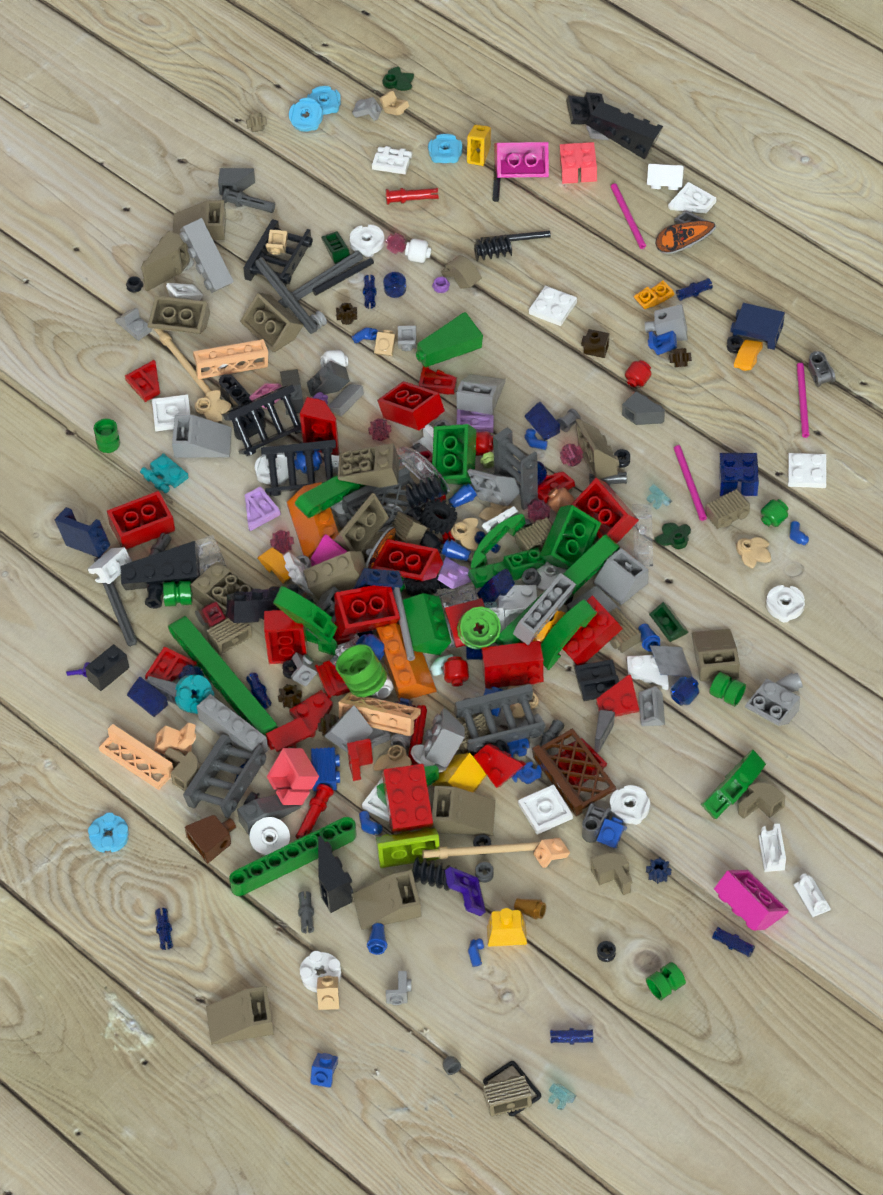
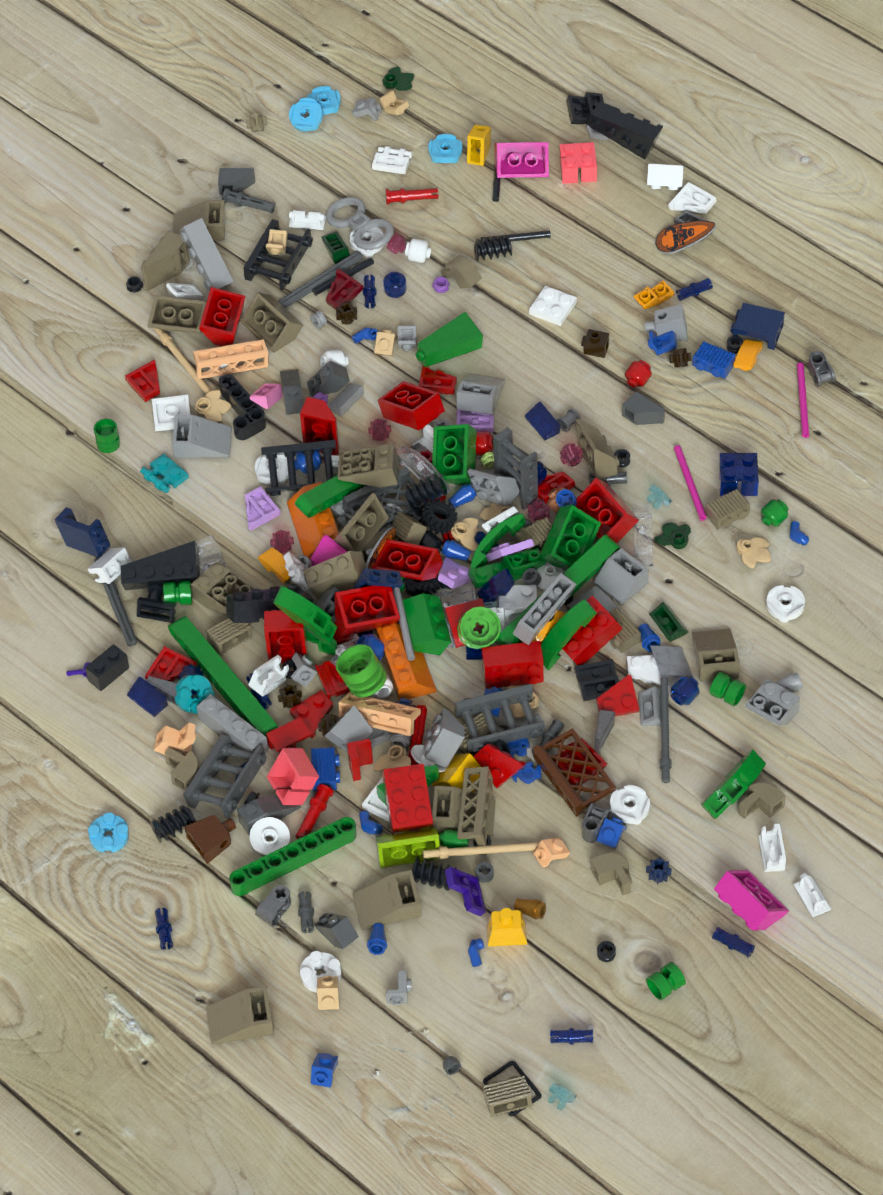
light nougat fence [99,724,173,790] -> none
red brick [107,491,175,550] -> none
light grey slope [115,308,152,341] -> none
dark grey pin [149,533,172,556] -> none
dark red leg [195,601,225,627] -> none
black fence [223,384,302,456] -> none
dark grey axle [255,257,318,334] -> none
black slope [318,836,353,913] -> none
light aqua arm [430,654,453,676] -> none
red head [443,656,469,687] -> none
white plate [518,784,573,835] -> none
blue arm [524,429,548,450] -> none
dark pink piece [611,184,646,249] -> none
white plate [788,453,826,488] -> none
none -> black tile [137,597,176,623]
none -> black piece [151,805,196,843]
none -> red slope [199,287,246,347]
none -> white hinge [248,655,289,697]
none -> flat silver piece [255,885,291,926]
none -> white hinge [289,210,326,230]
none -> dark grey slope [314,913,359,949]
none -> light grey bar [326,197,394,250]
none -> dark red wing [326,268,364,310]
none -> green brick [439,829,469,848]
none -> dark tan fence [457,767,493,846]
none -> lavender wing [486,539,534,562]
none -> blue wheel [556,489,577,507]
none -> dark grey bar [660,676,672,783]
none -> blue brick [692,341,735,379]

